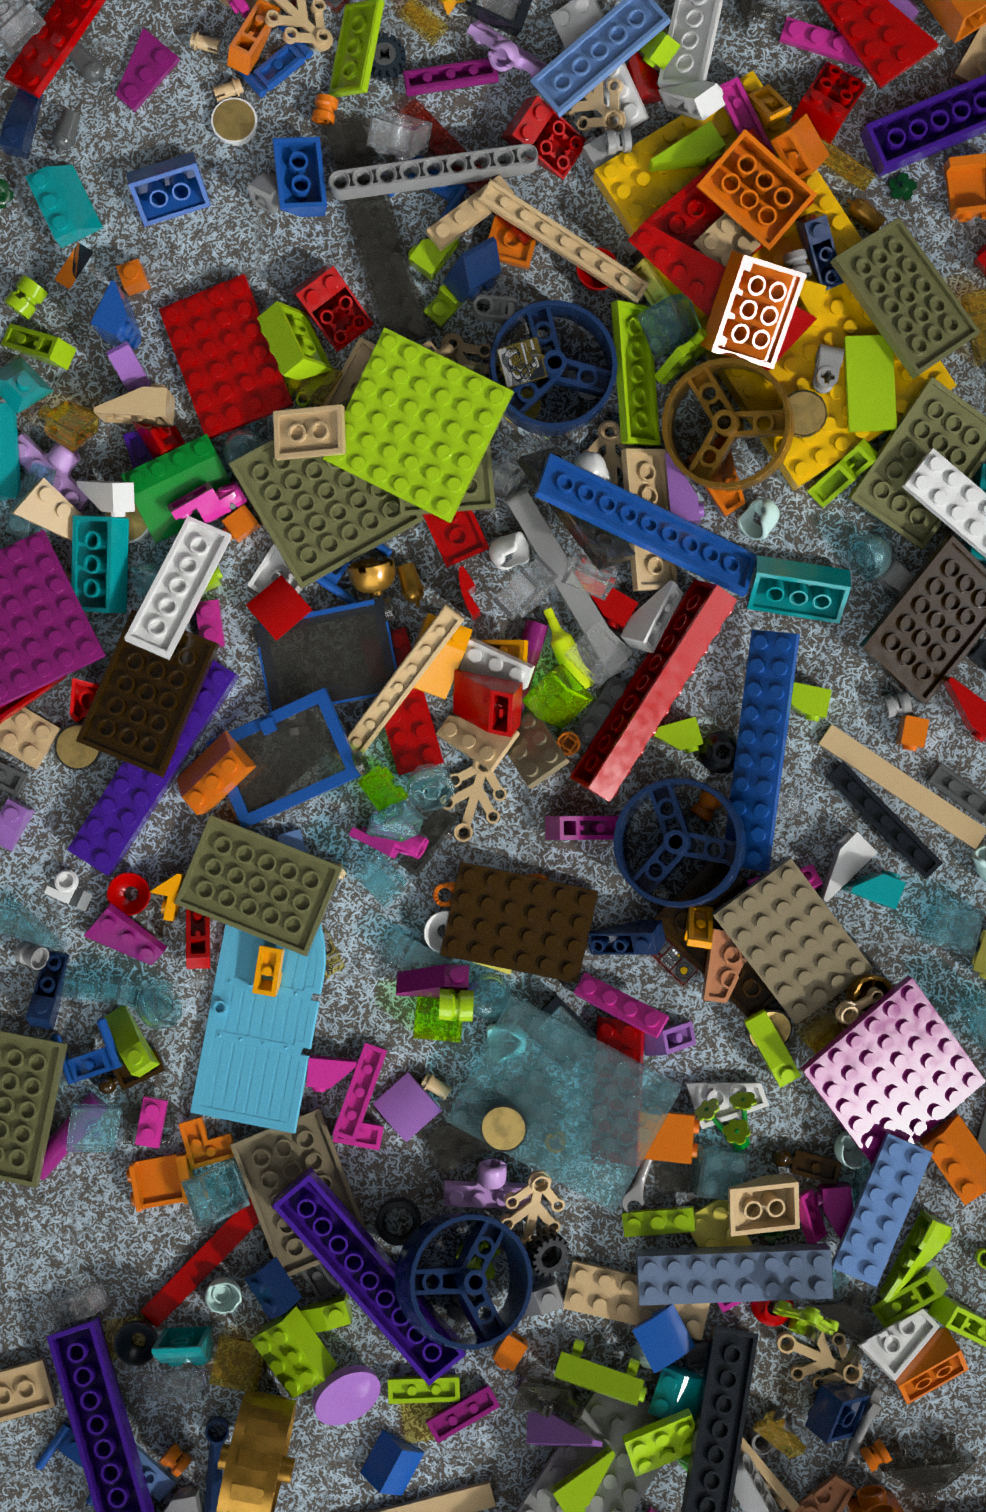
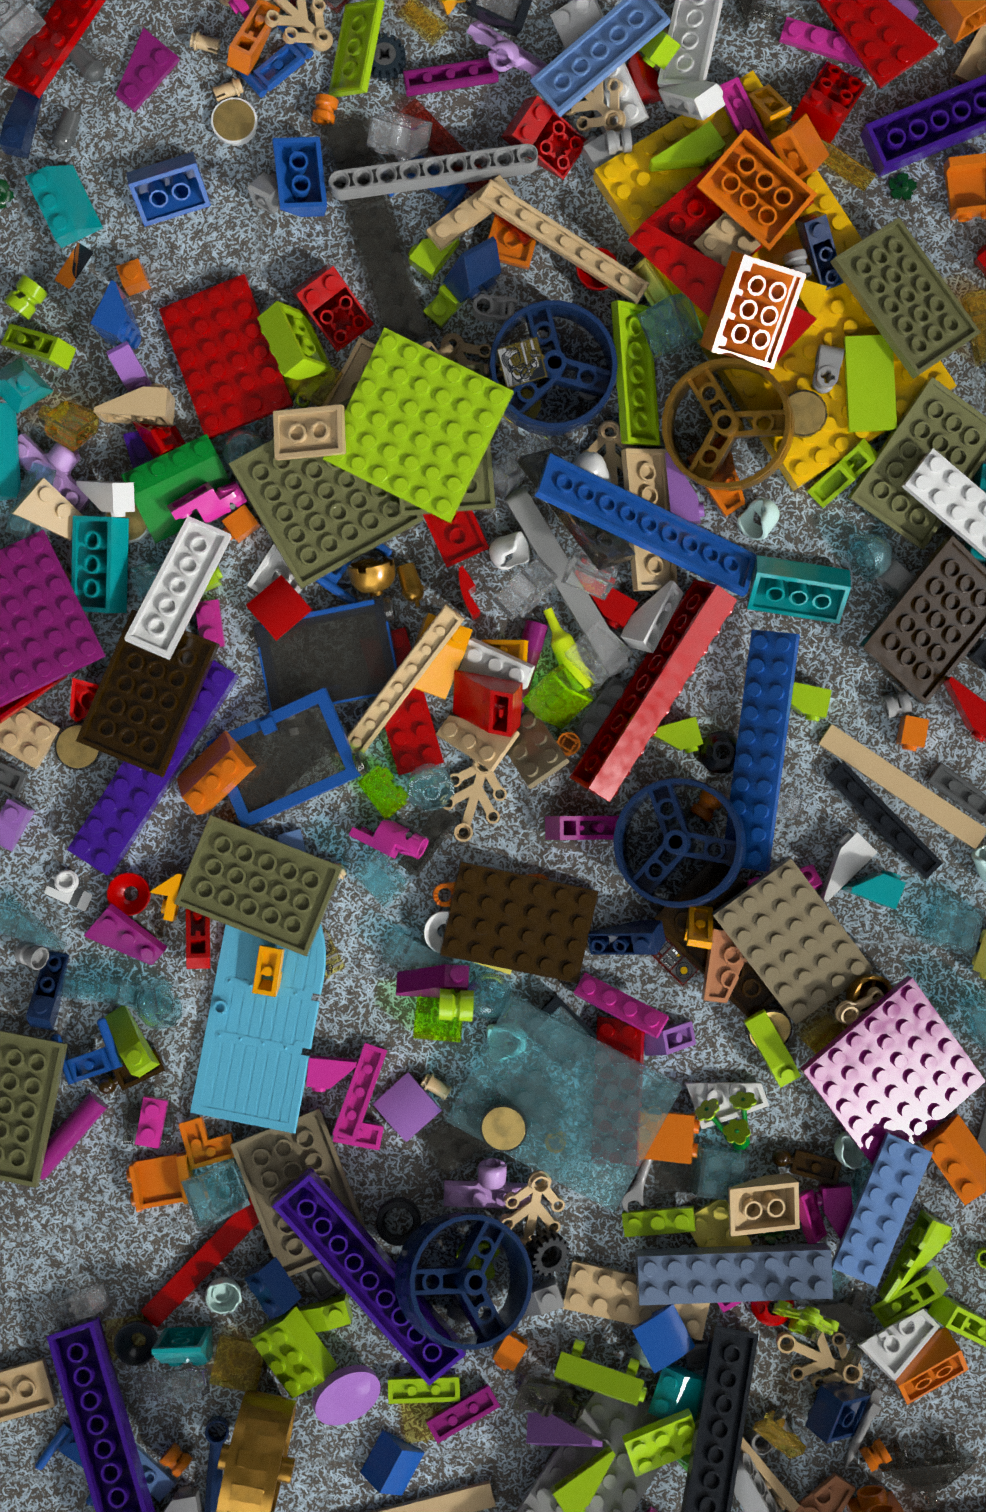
clear light blue plate [66,1104,121,1152] -> none
clear light blue slope [366,799,425,842] -> none
lime plate [654,328,708,385] -> none
pearl gold piece [846,198,887,233] -> none

